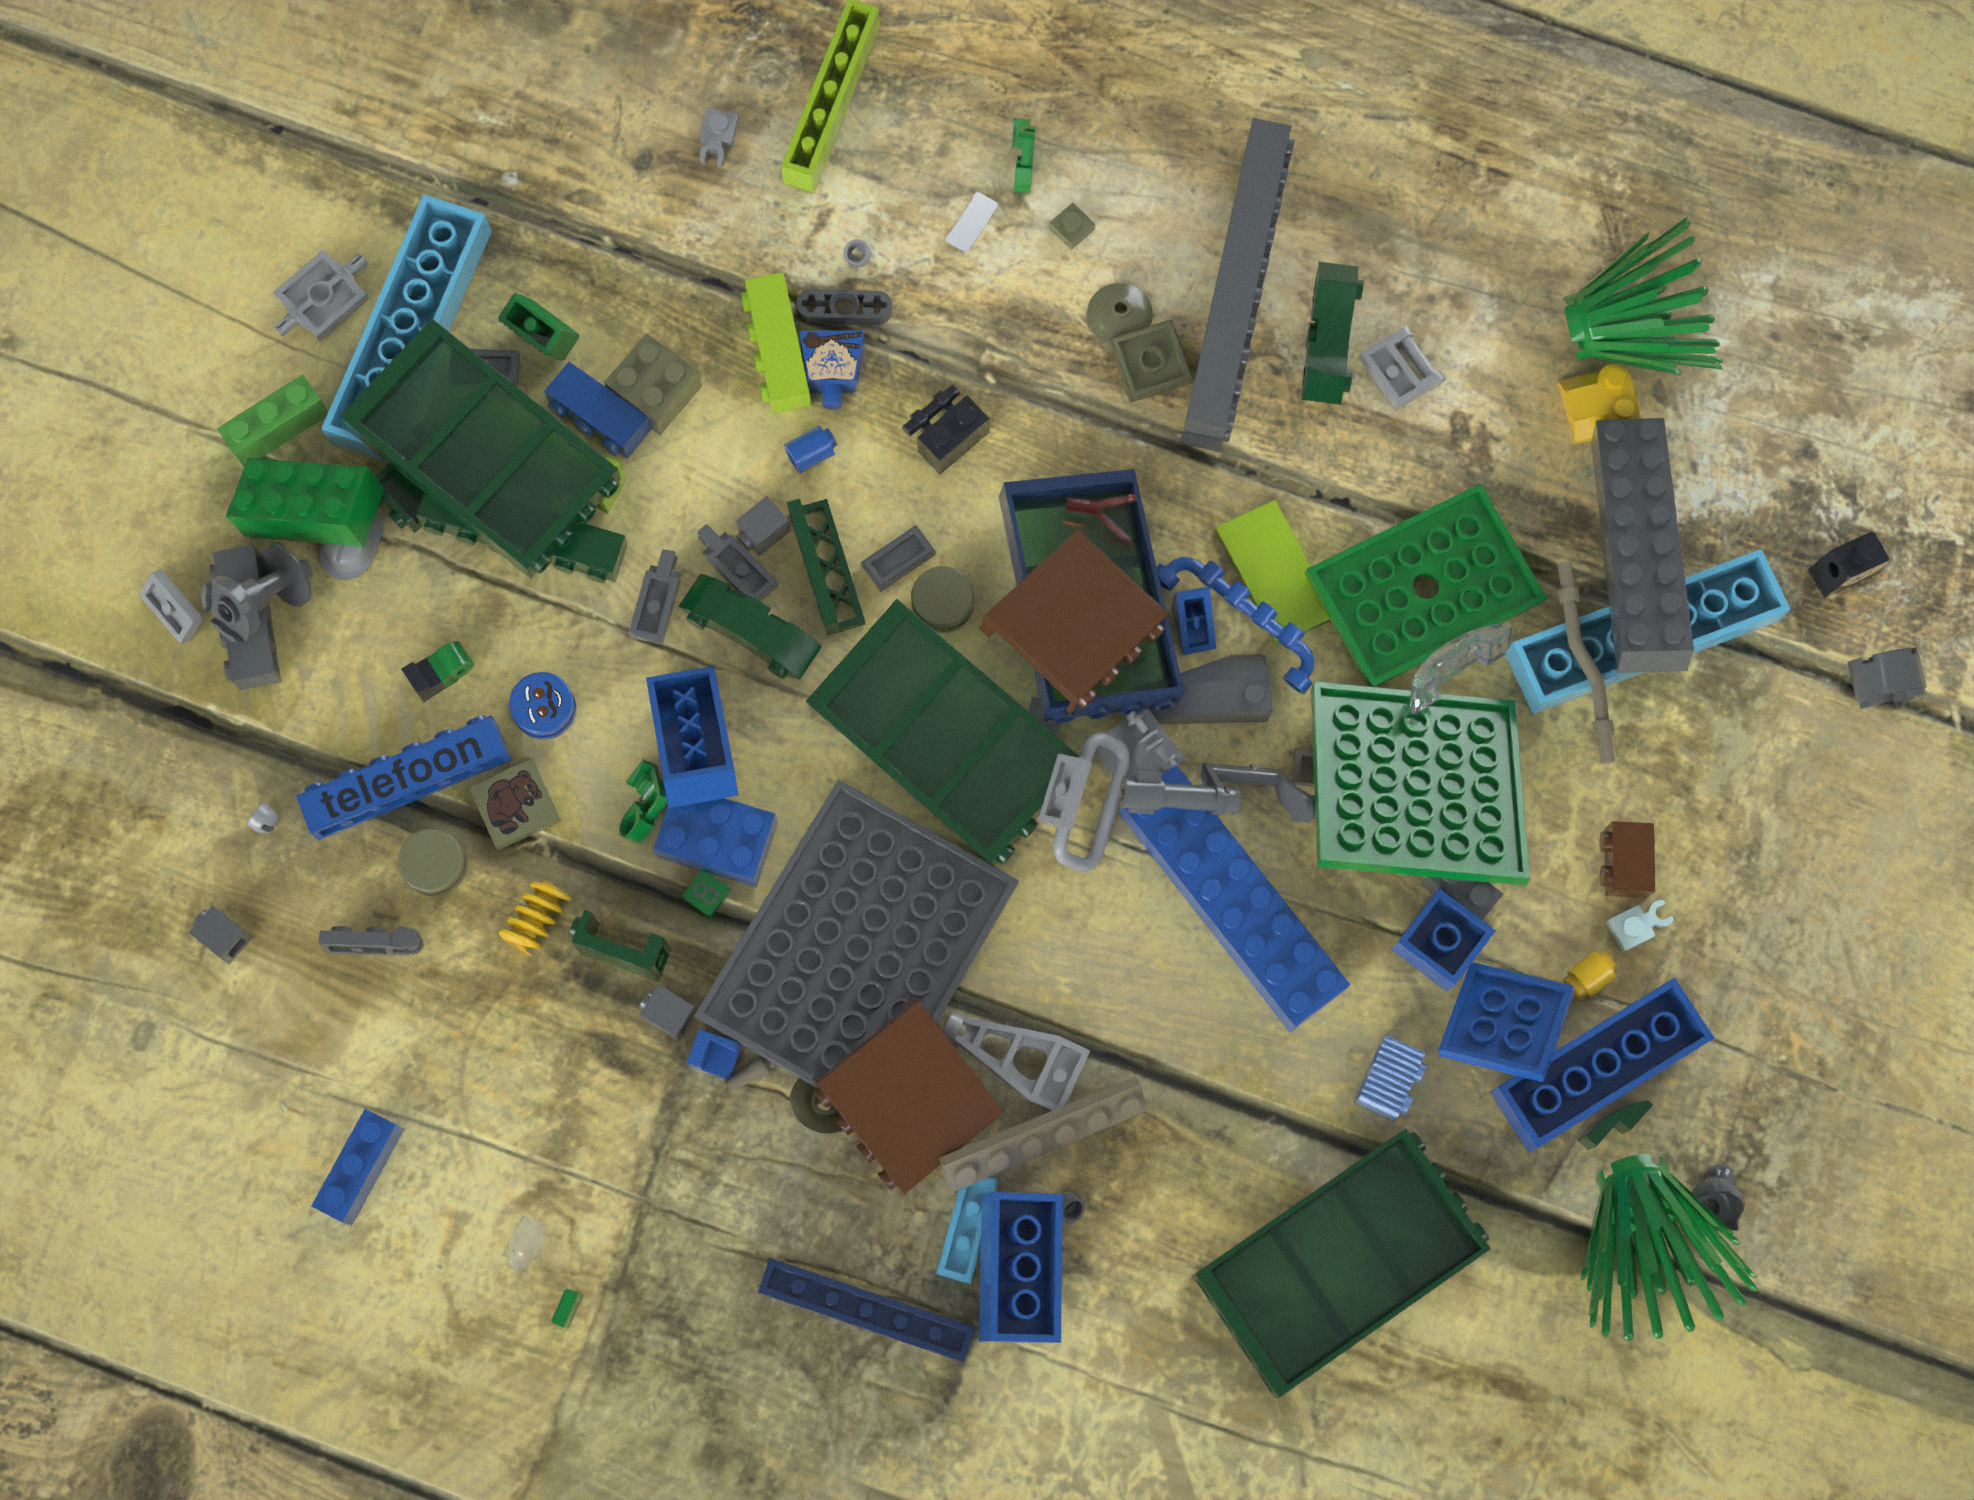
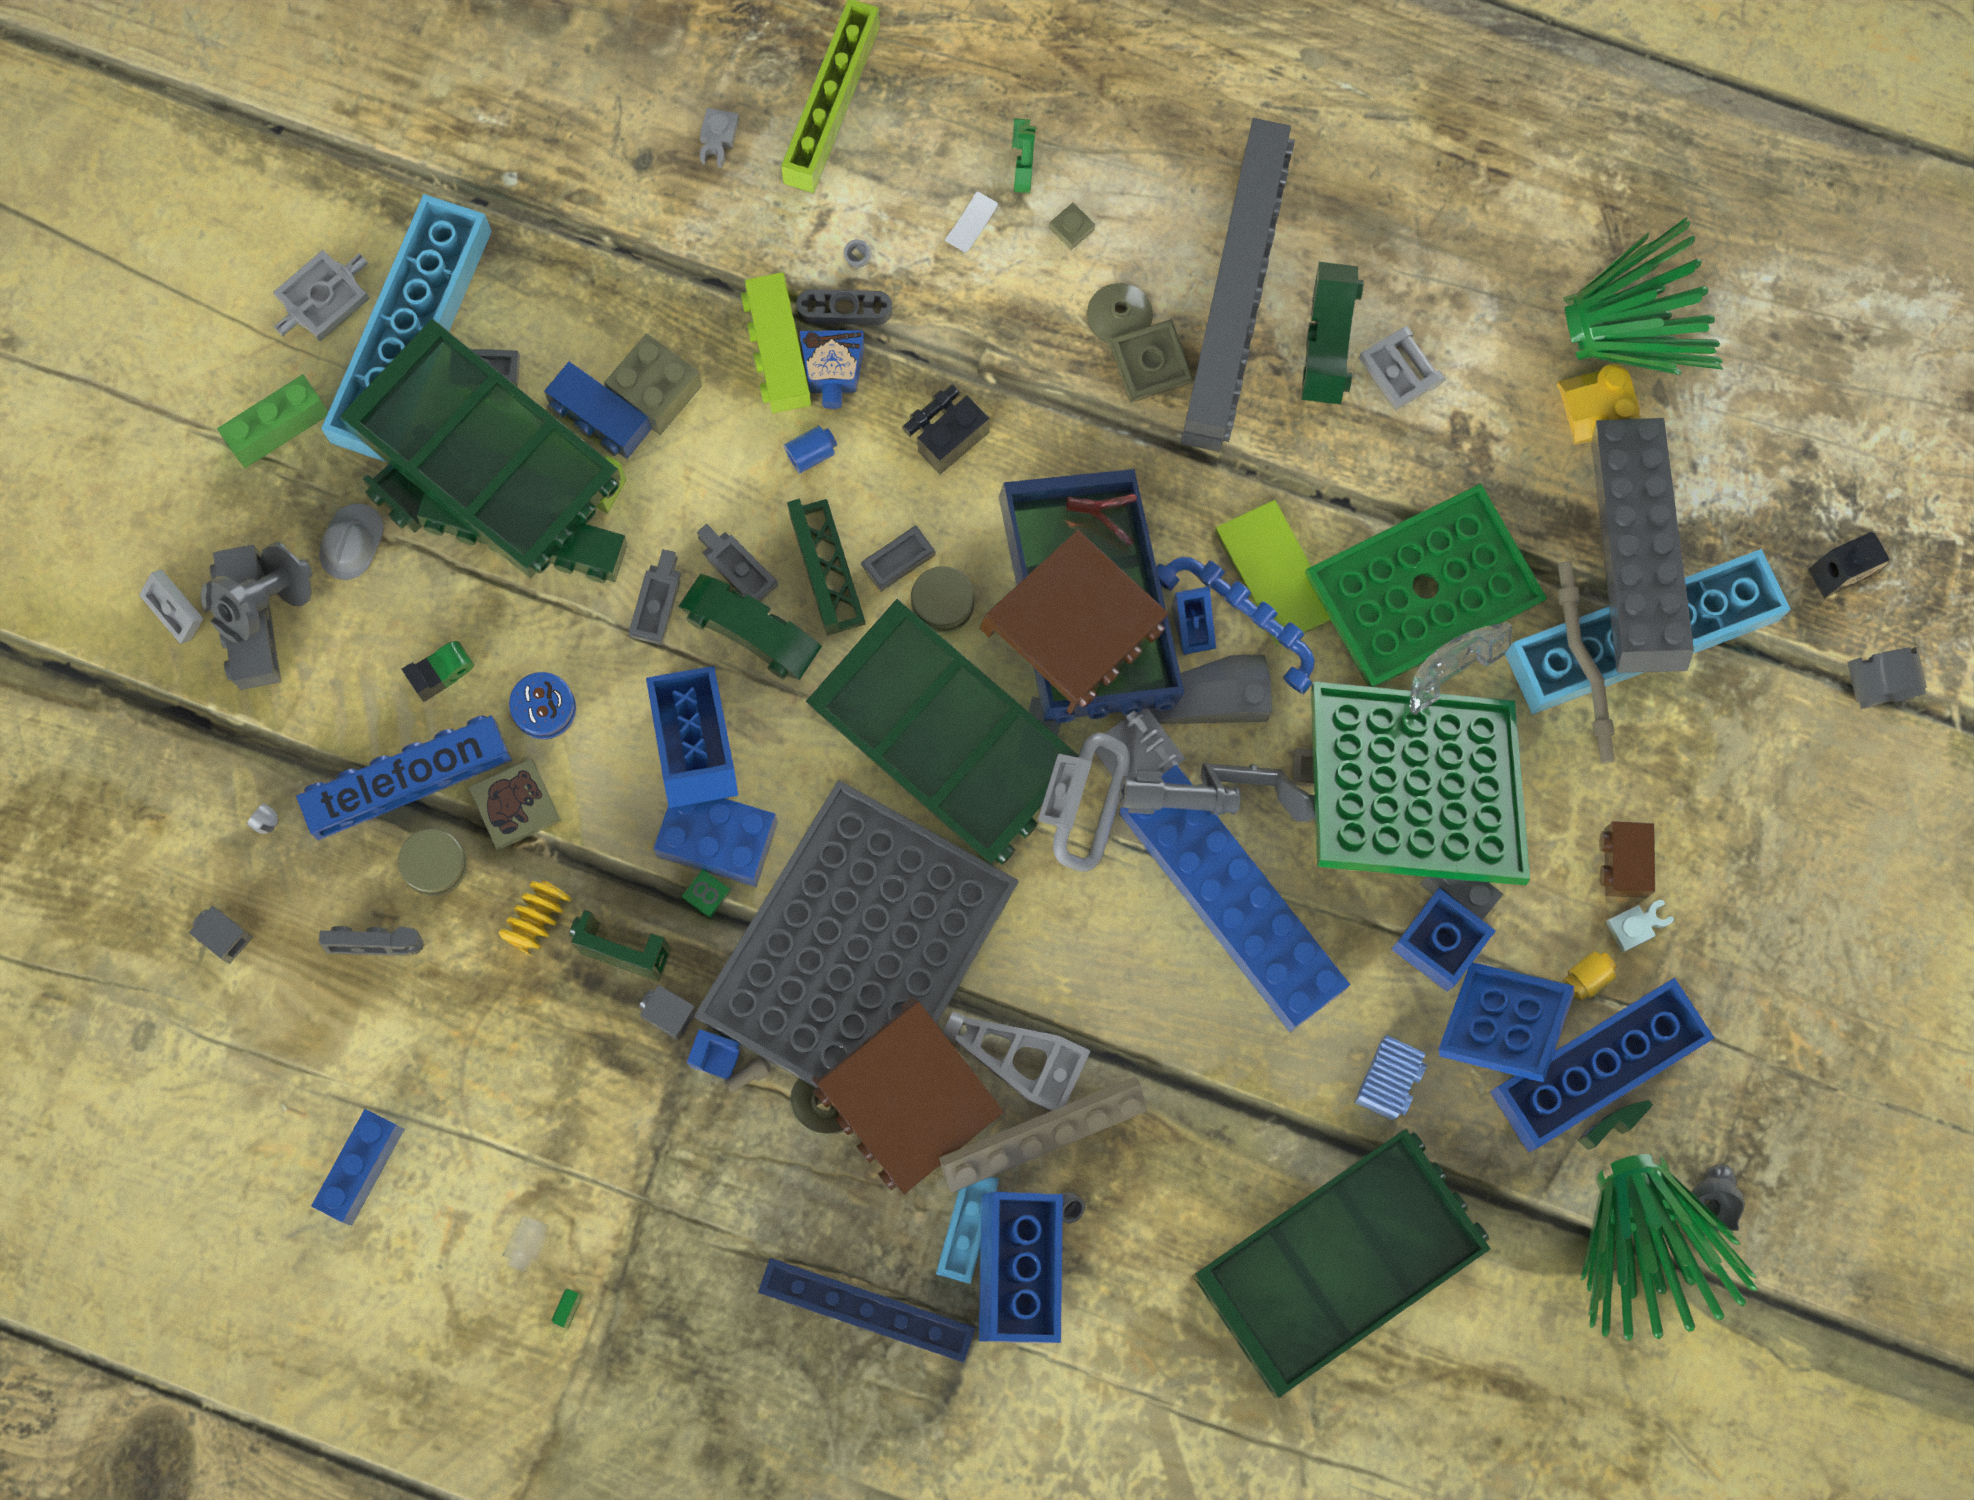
green brick [226,458,385,547] -> none
green brick [498,293,579,361] -> none
green piece [619,759,668,843] -> none
dark grey brick [736,496,791,556] -> none

